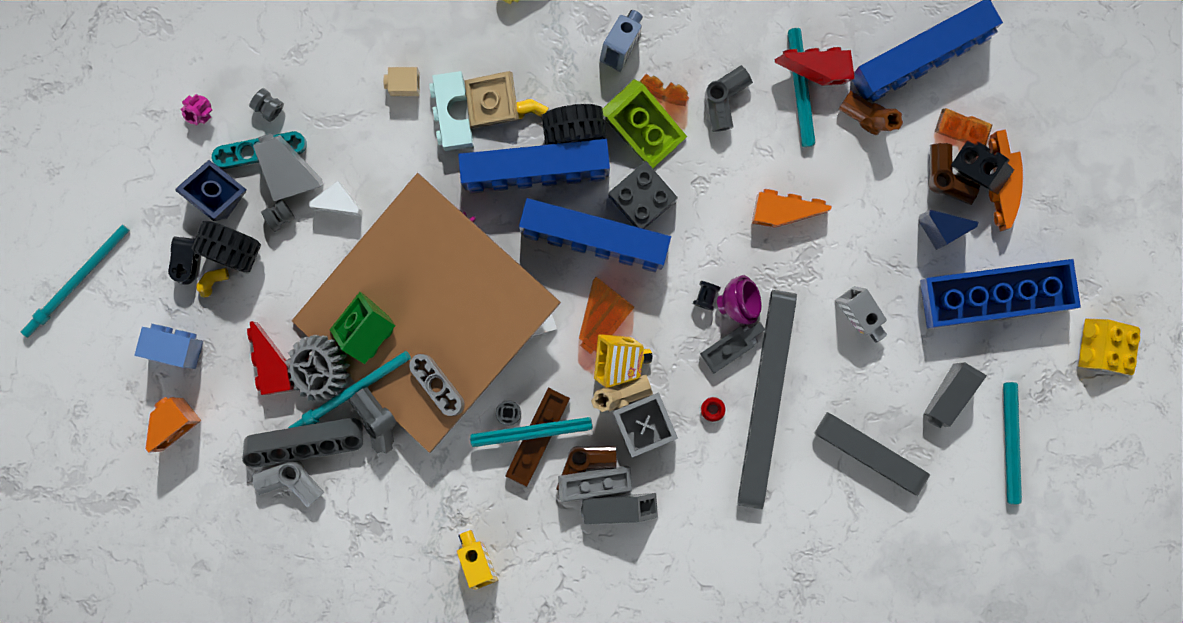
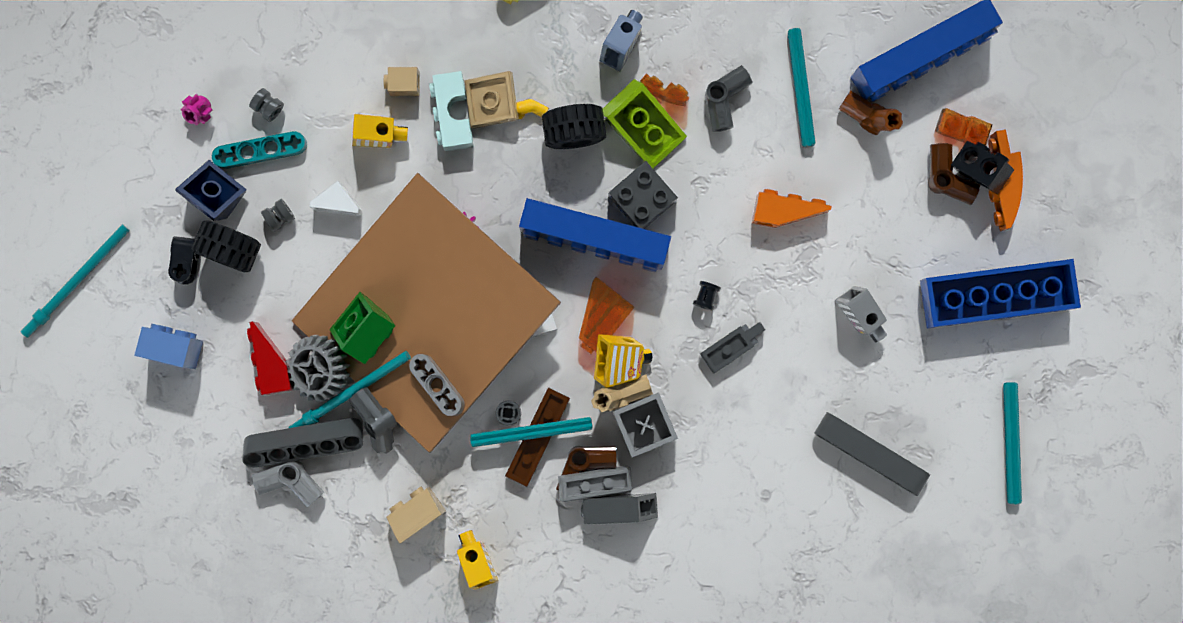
orange slope [146,397,201,453] -> none
yellow arm [196,268,229,298] -> none
light grey slope [253,133,323,202] -> none
blue brick [458,139,610,194] -> none
red plate [701,397,726,422] -> none
magenta piece [717,275,762,324] -> none
dark grey beam [737,289,797,509] -> none
red slope [774,47,855,86] -> none
dark blue slope [918,210,979,250] -> none
dark grey slope [924,362,987,428] -> none
yellow bracket [1078,319,1140,375] -> none
none -> yellow torso [352,114,408,148]
none -> tan slope [386,486,446,543]

